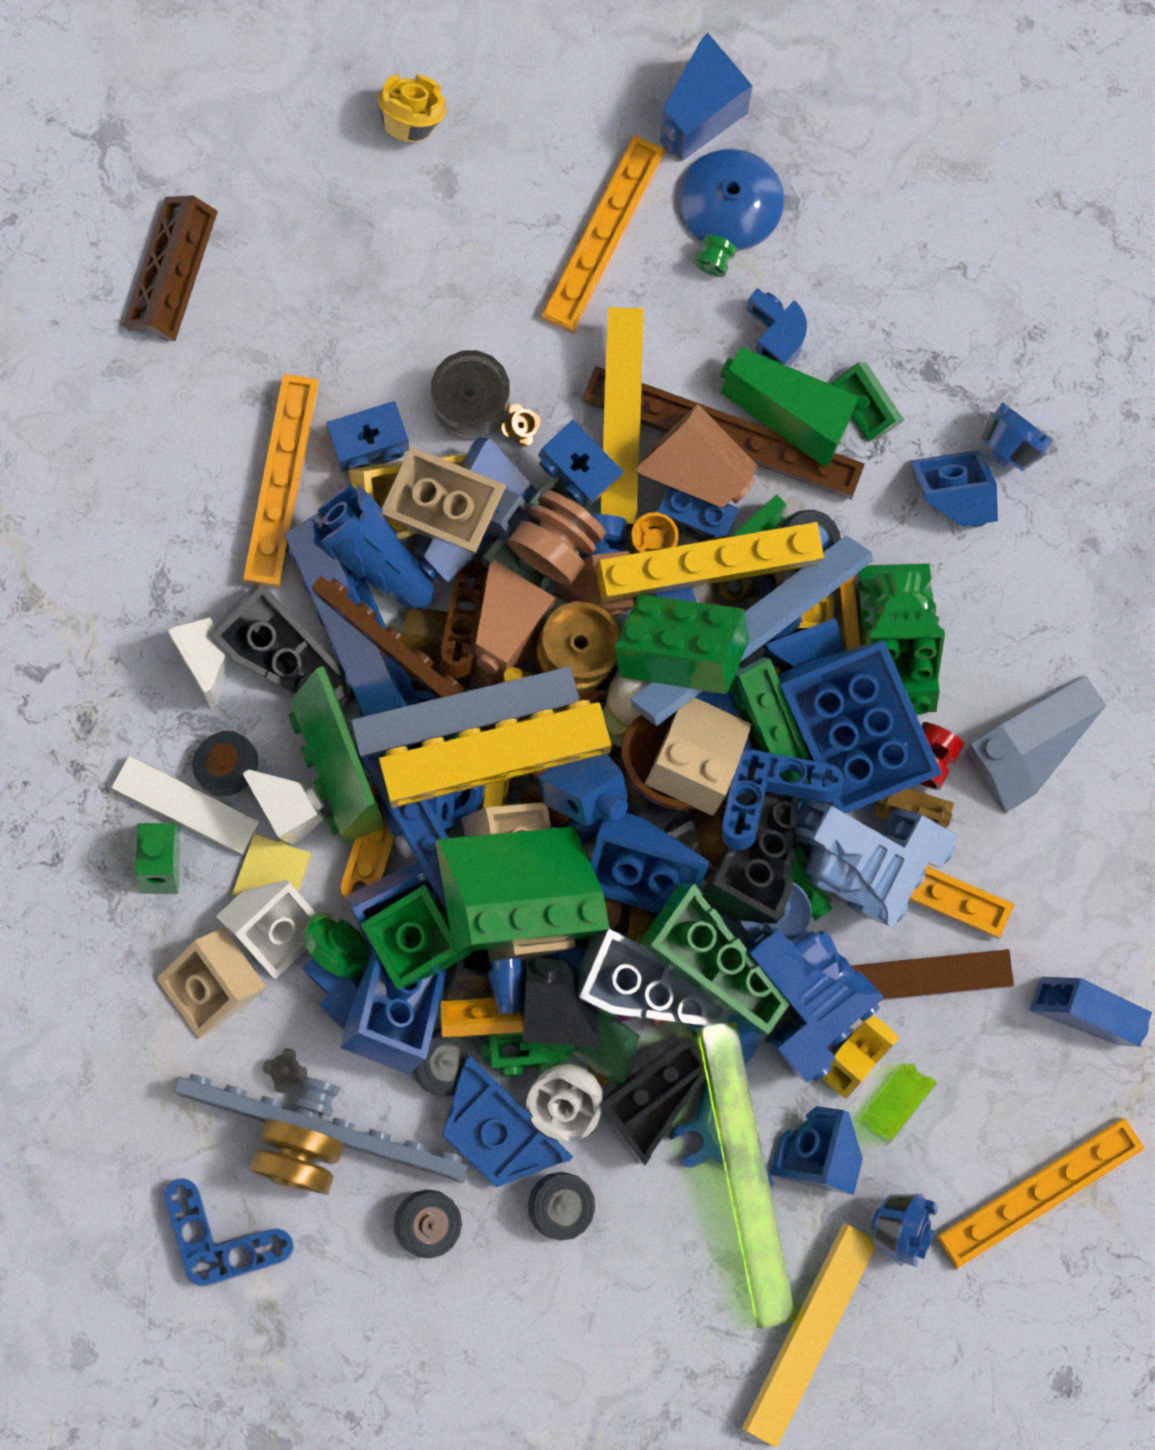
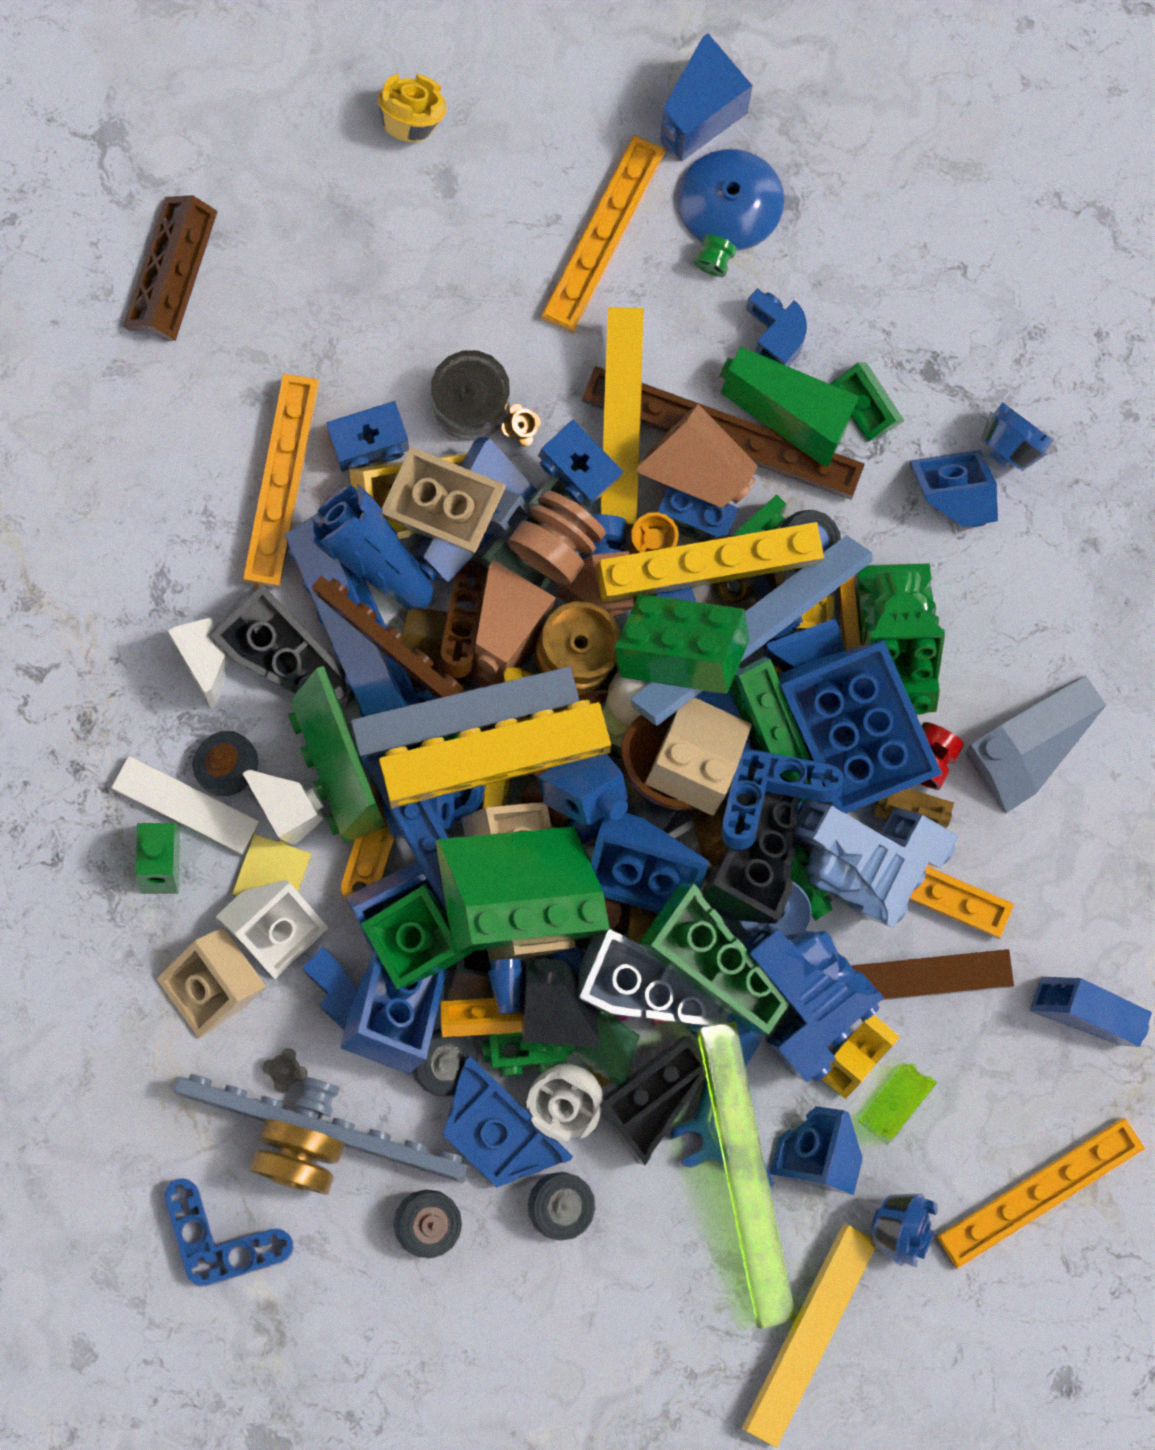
green tile [302,913,370,979] -> none

